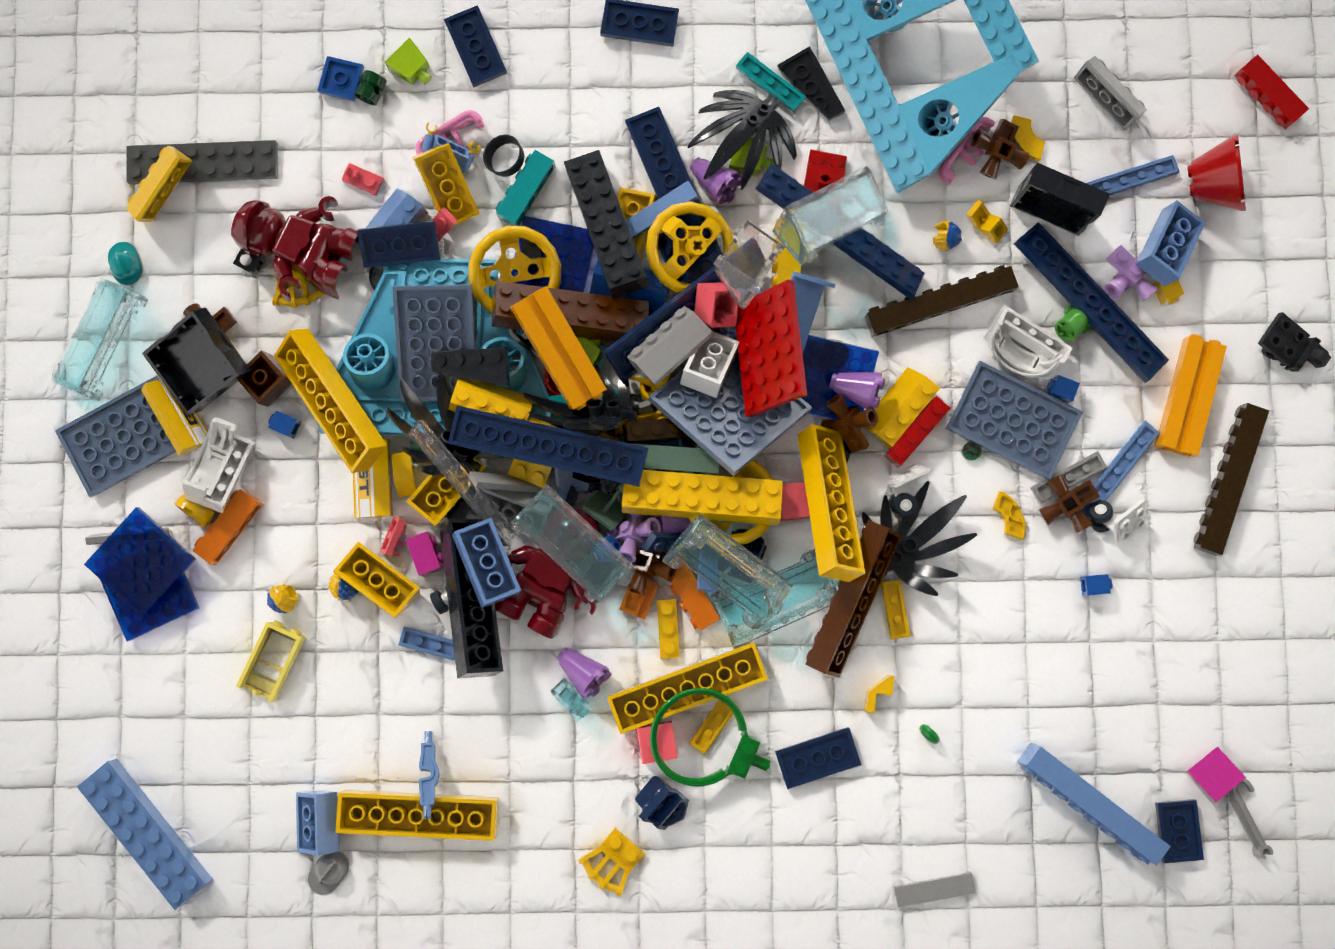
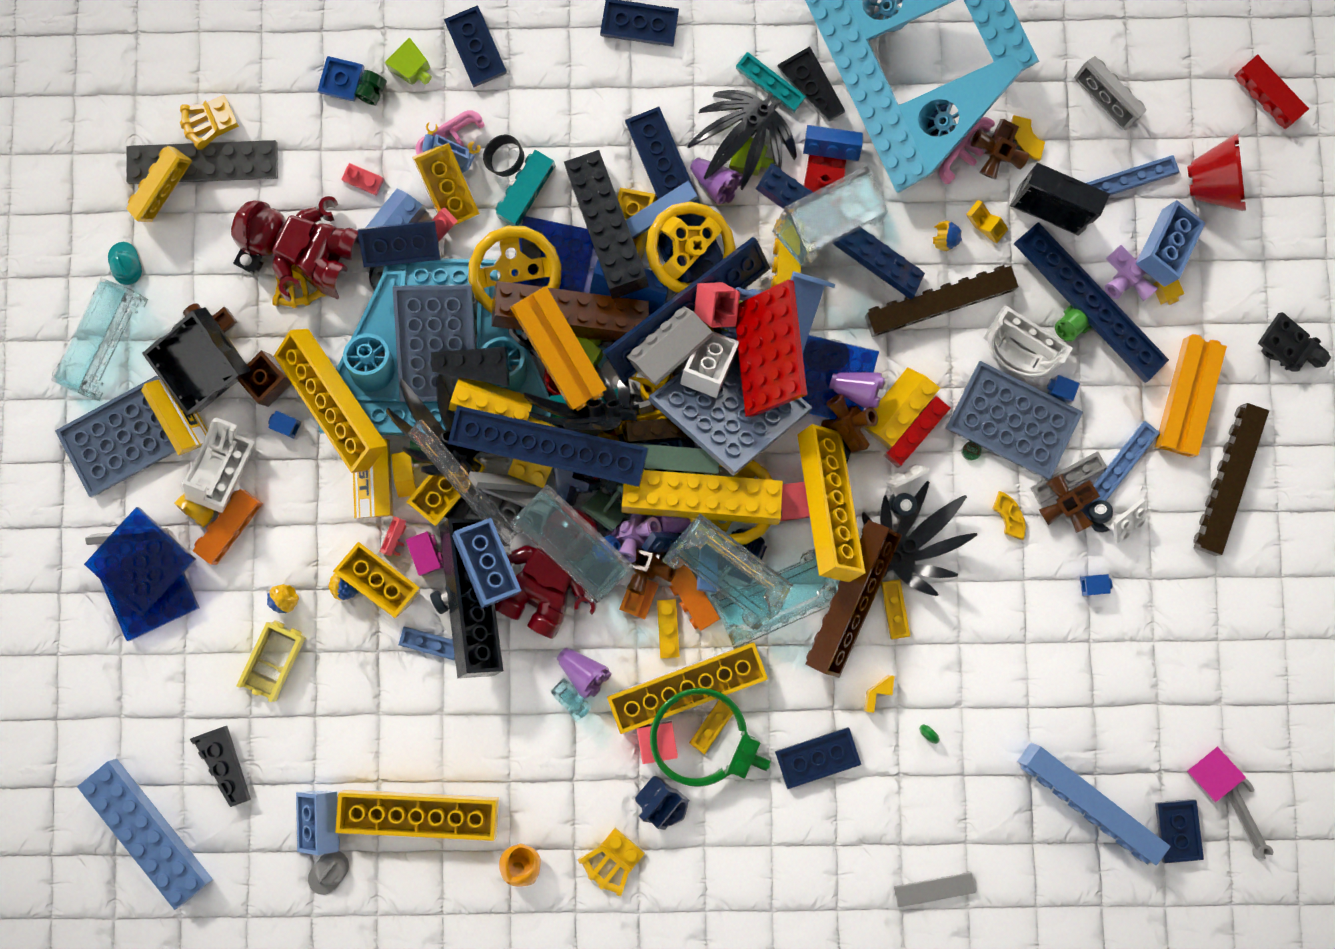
medium blue piece [419,731,440,819] -> none
clear windscreen [713,220,785,310] -> none
none -> yellow plate [180,95,239,150]
none -> black wing [190,725,251,807]
none -> light orange piece [499,843,541,887]
none -> blue brick [803,125,863,161]

